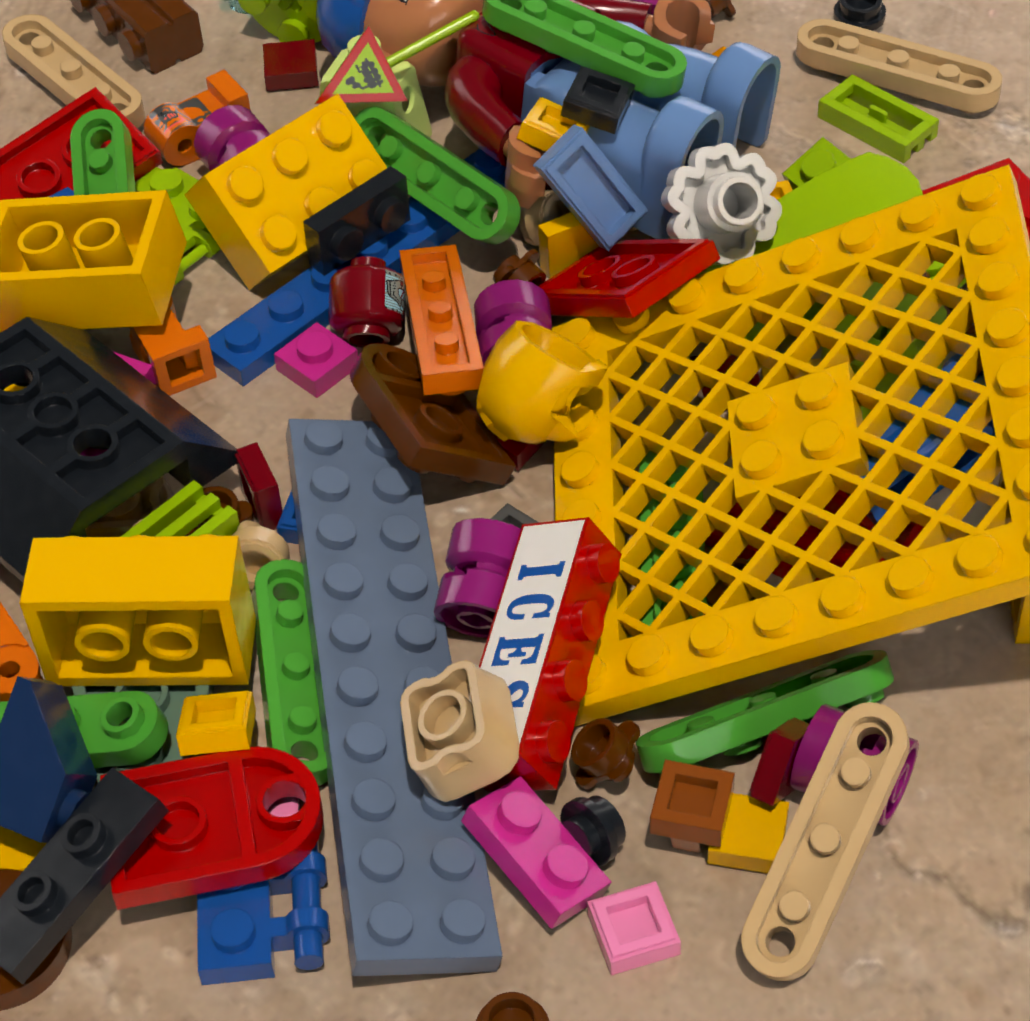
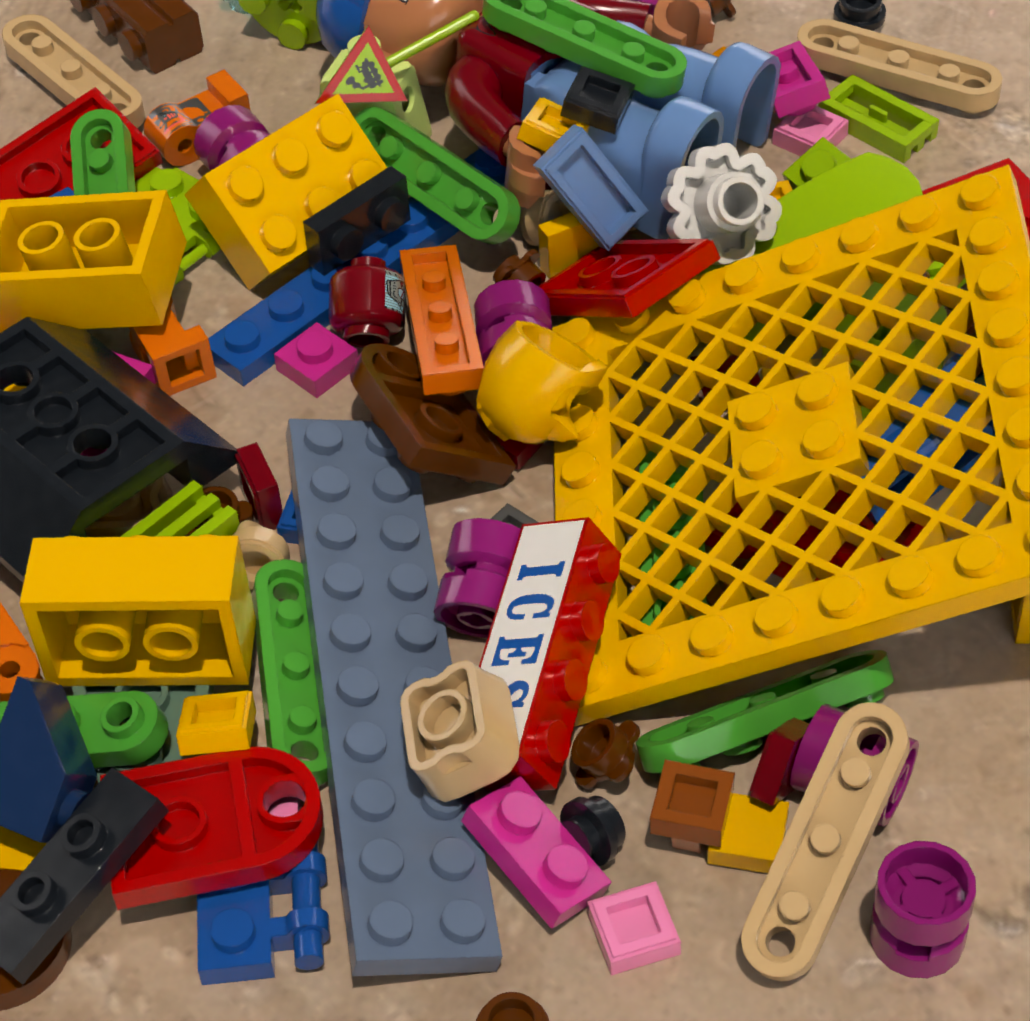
dark red tile [263,39,319,91] -> none
none -> dark pink plate [769,40,830,118]
none -> bright pink tile [772,106,849,156]
none -> magenta wheel [870,841,976,979]

